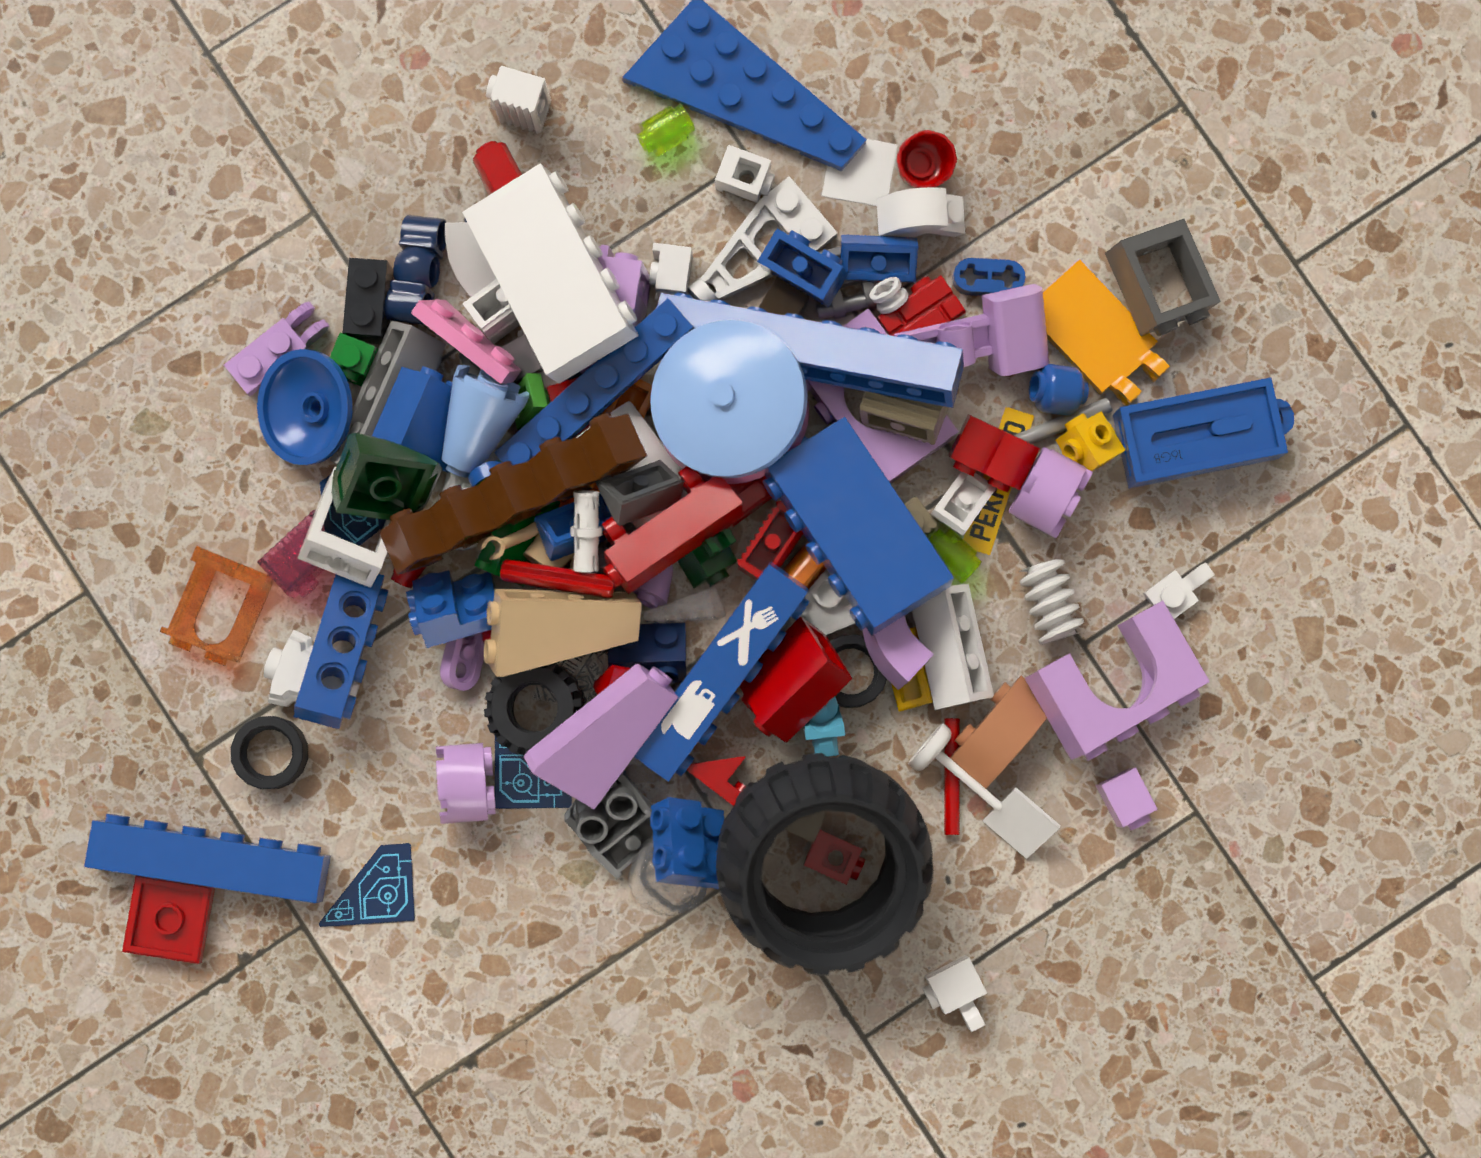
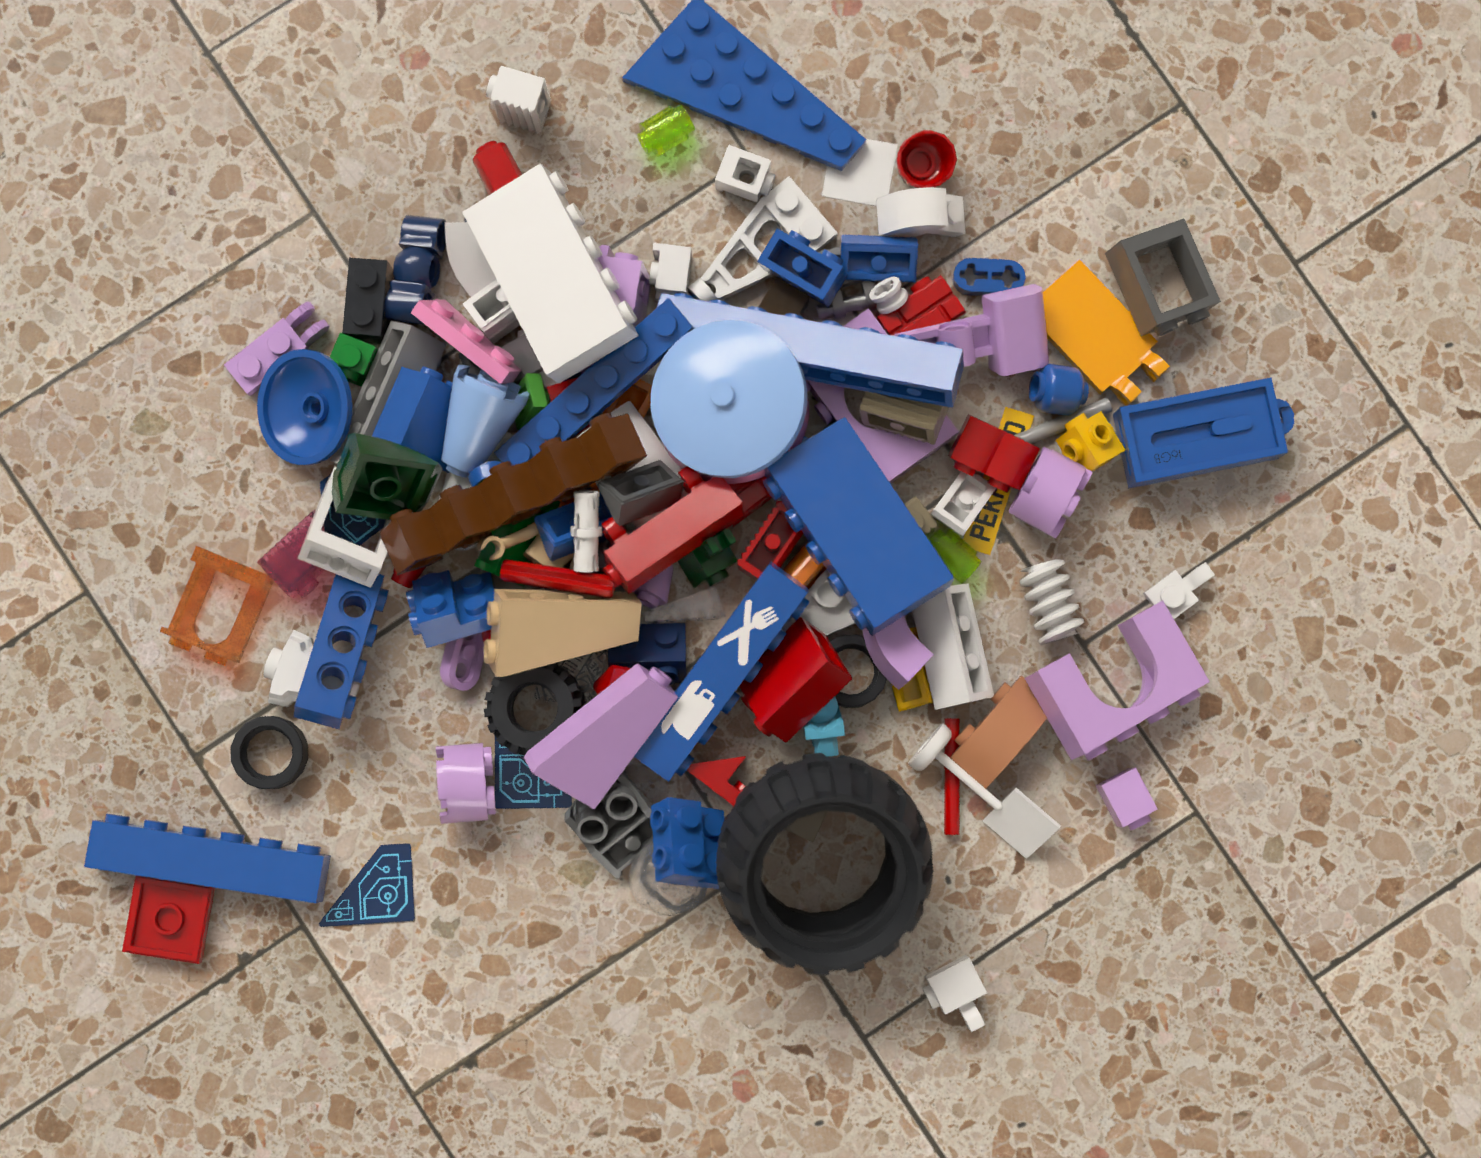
red brick [803,829,866,885] -> none

